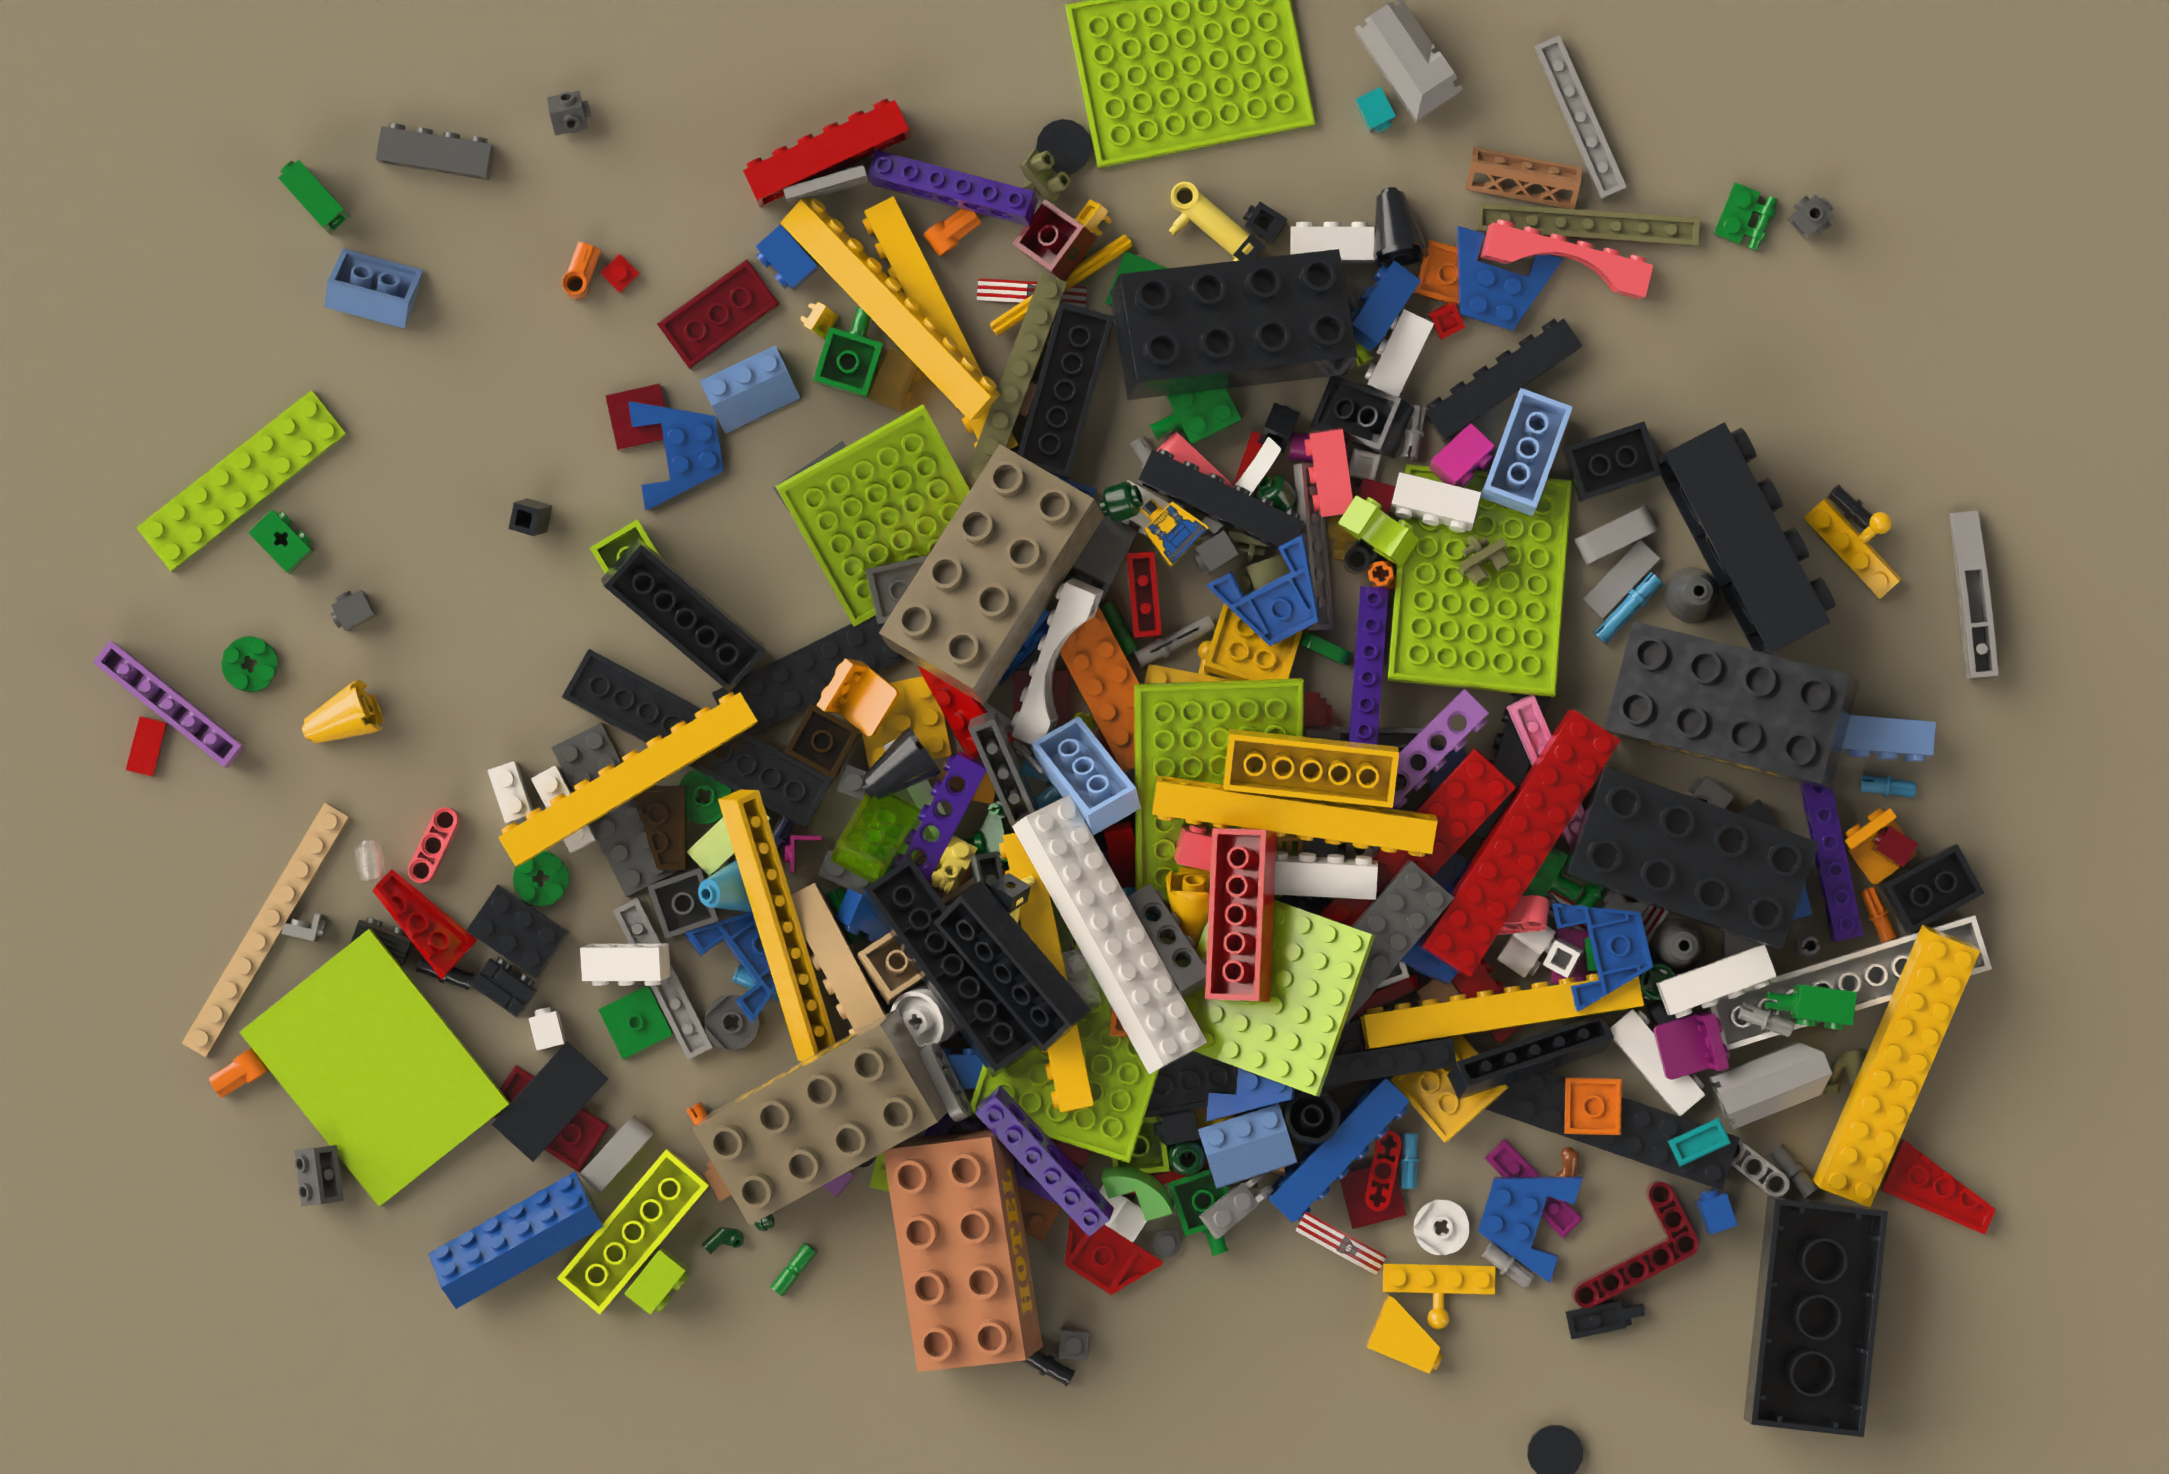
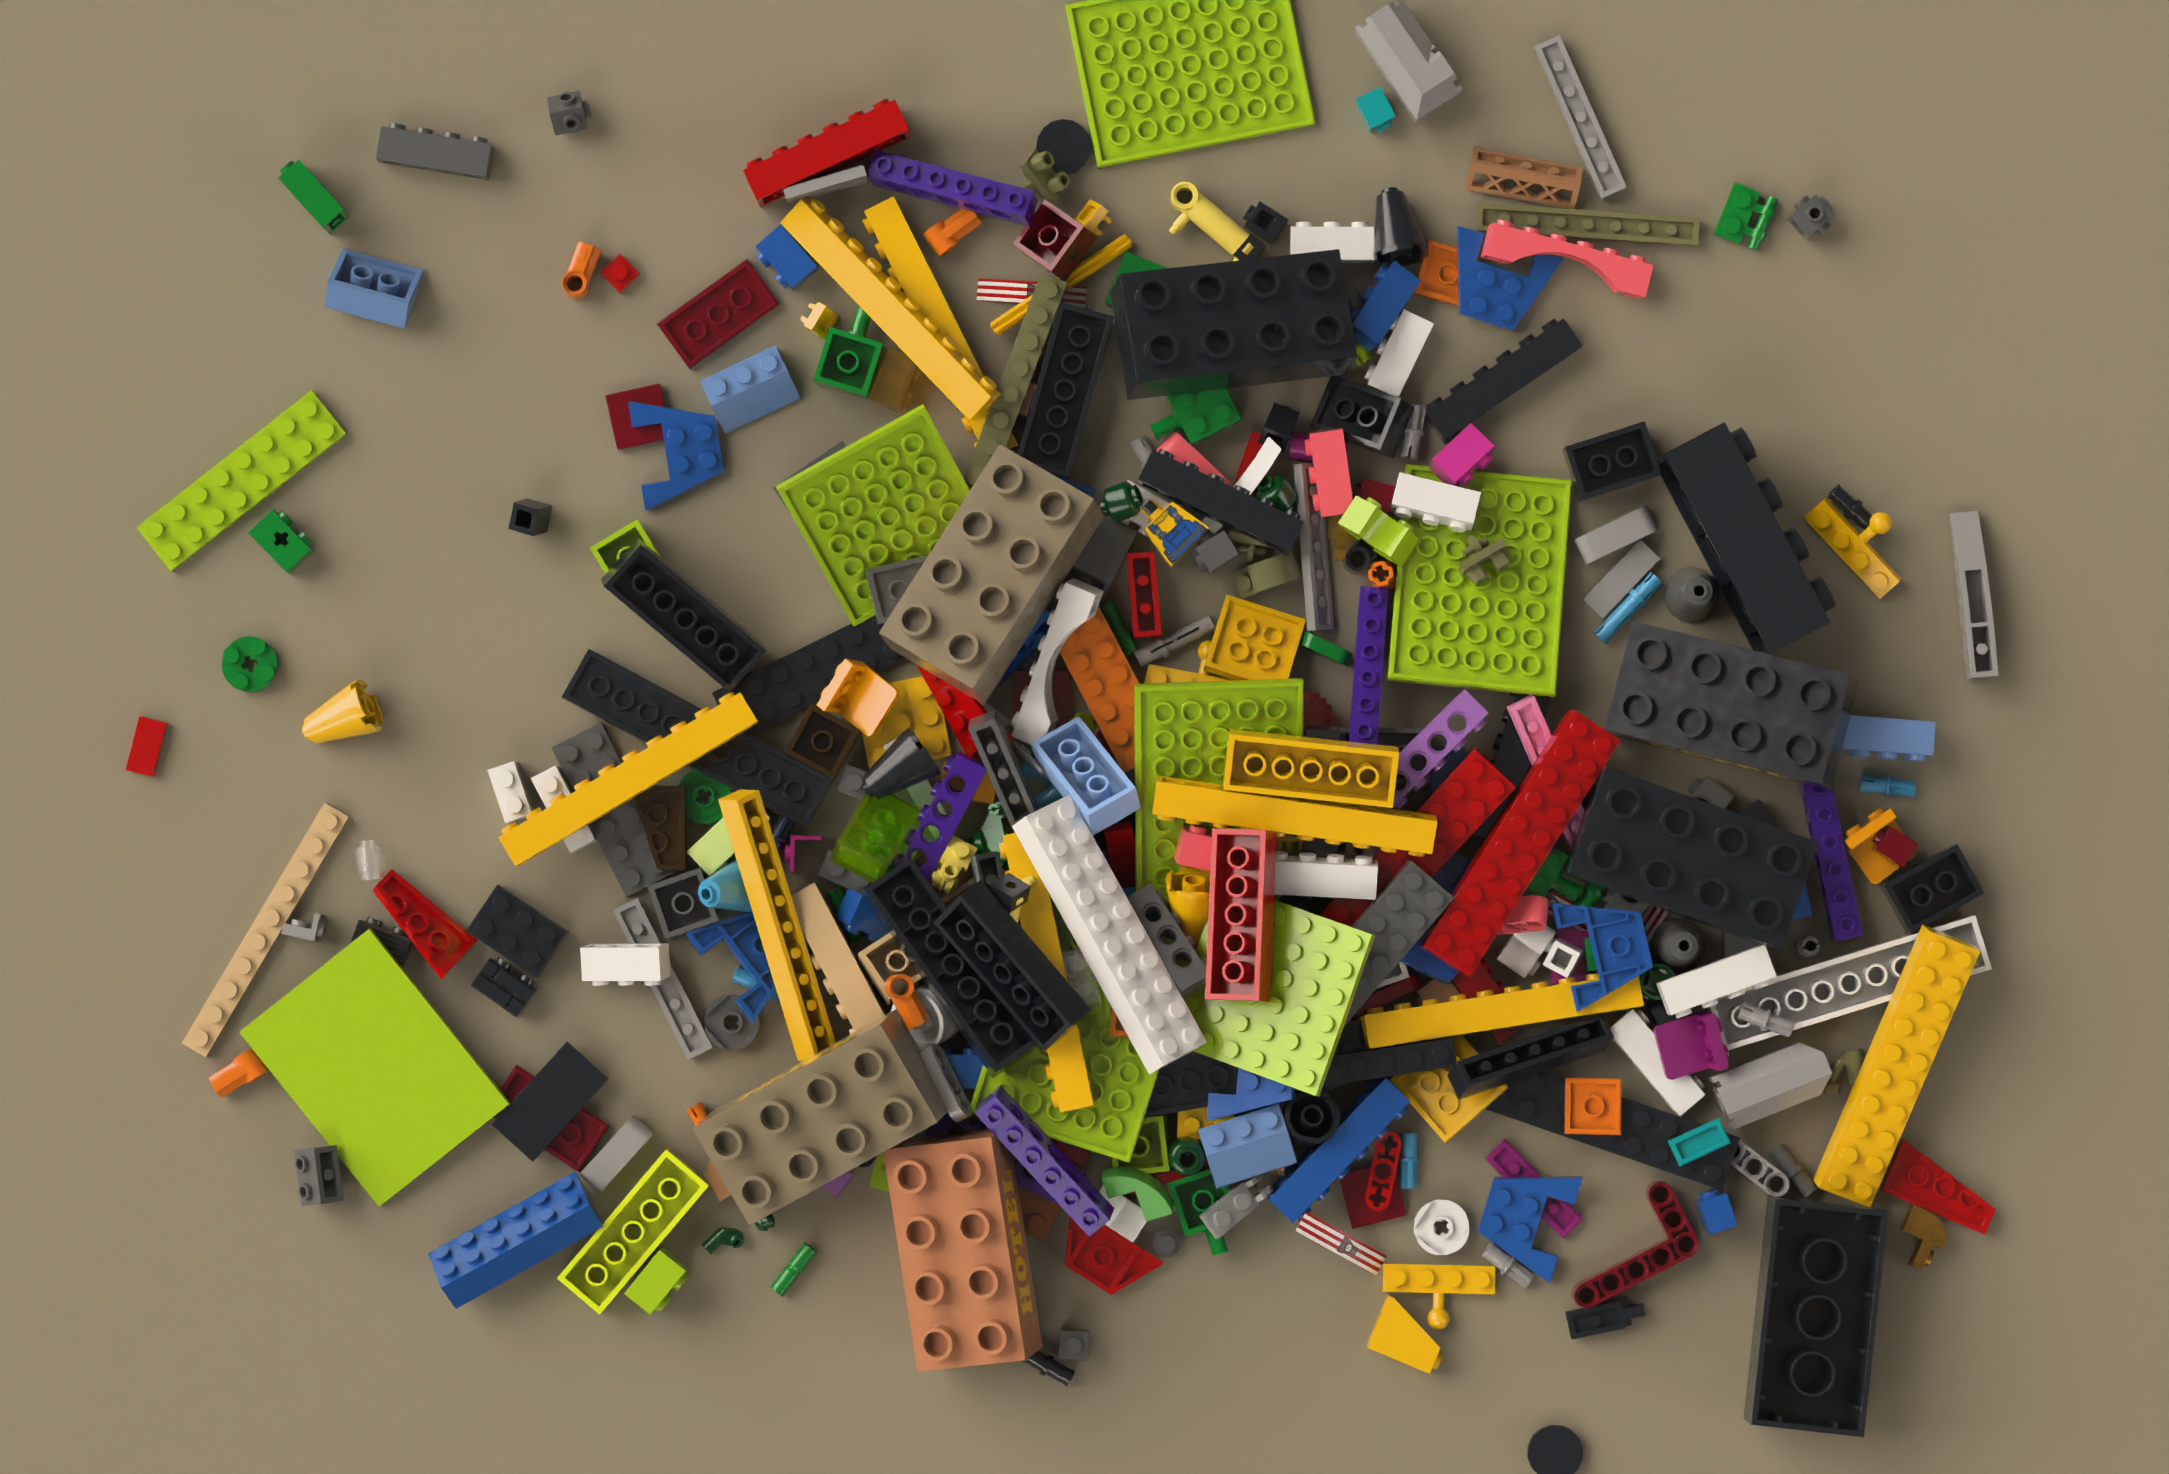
medium lavender brick [93,641,246,768] -> none
dark grey brick [331,590,377,631] -> none
coral beam [408,807,460,883] -> none
black pin [416,955,474,990] -> none
green plate [513,851,570,906] -> none
white brick [529,1007,566,1050] -> none
green plate [598,985,673,1060] -> none
black brick [1153,1110,1199,1145] -> none
blue wing [1206,533,1320,646] -> none
white tile [1348,448,1381,481] -> none
red plate [1427,301,1466,340] -> none
light blue brick [1480,388,1573,516] -> none
dark orange arm [1555,1147,1580,1176] -> none
green brick [1765,984,1857,1030] -> none
orange axle [1861,887,1898,943] -> none
none -> orange piece [884,974,930,1030]
none -> pearl gold brick [1899,1204,1946,1270]

